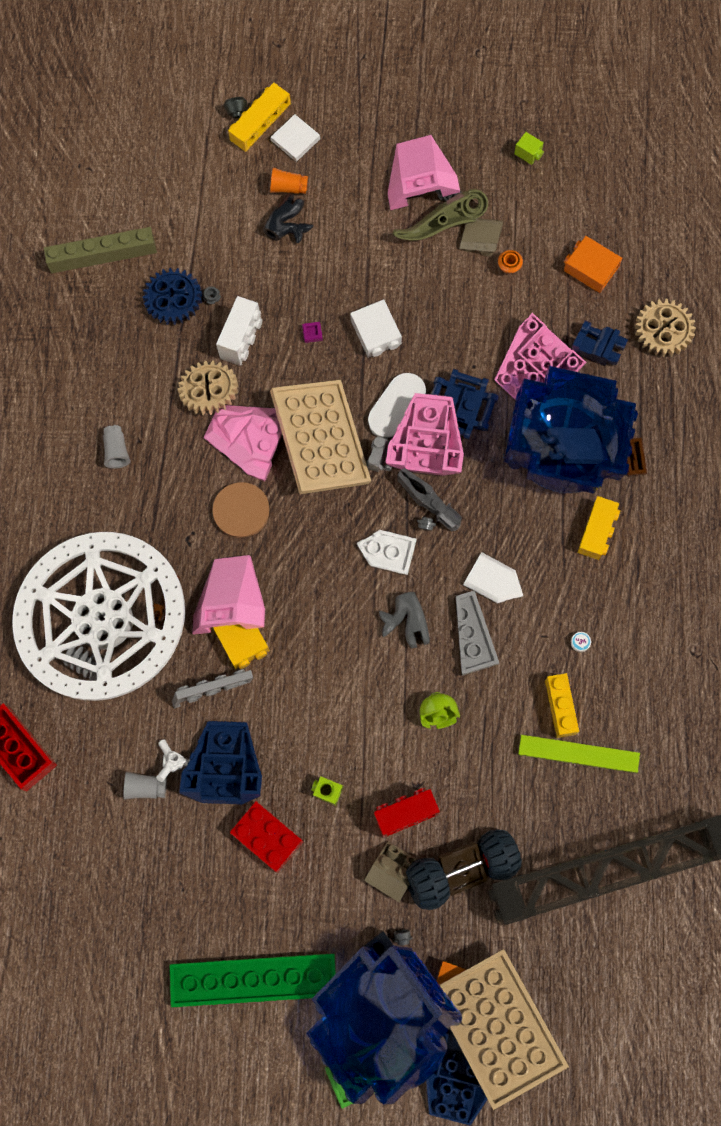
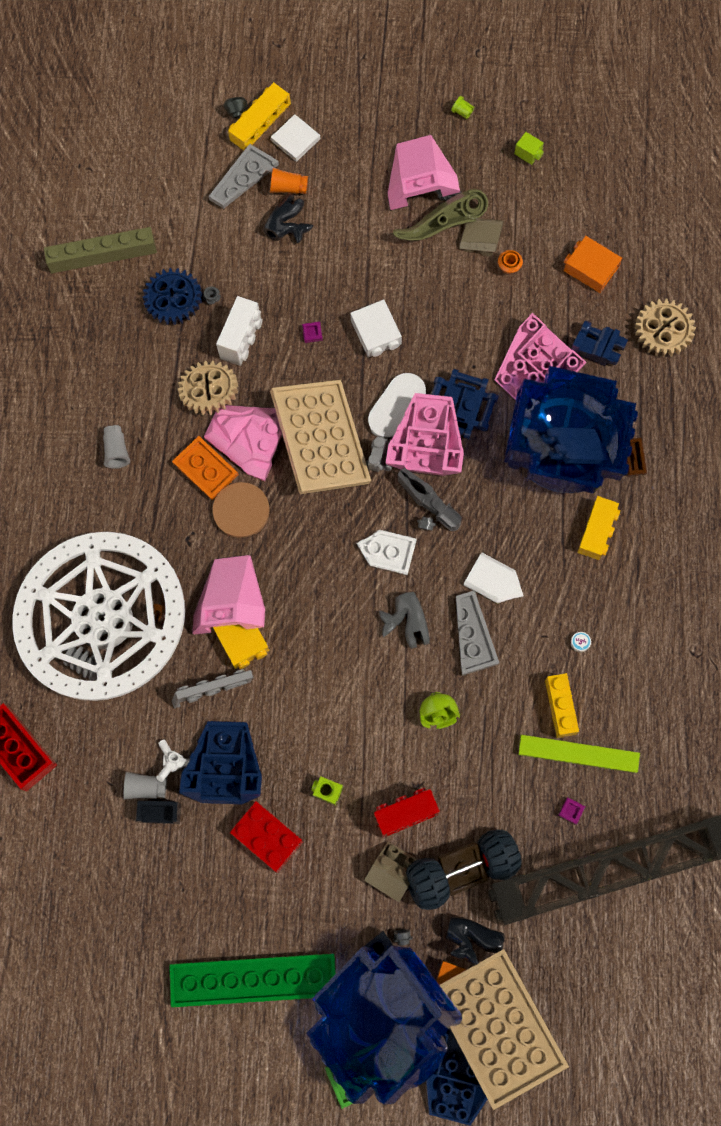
none -> black panel [136,801,181,824]
none -> orange plate [172,436,239,500]
none -> light grey wing [209,144,279,209]
none -> black piece [446,917,505,965]
none -> lime bush [451,96,475,119]
none -> magenta tile [558,797,586,825]

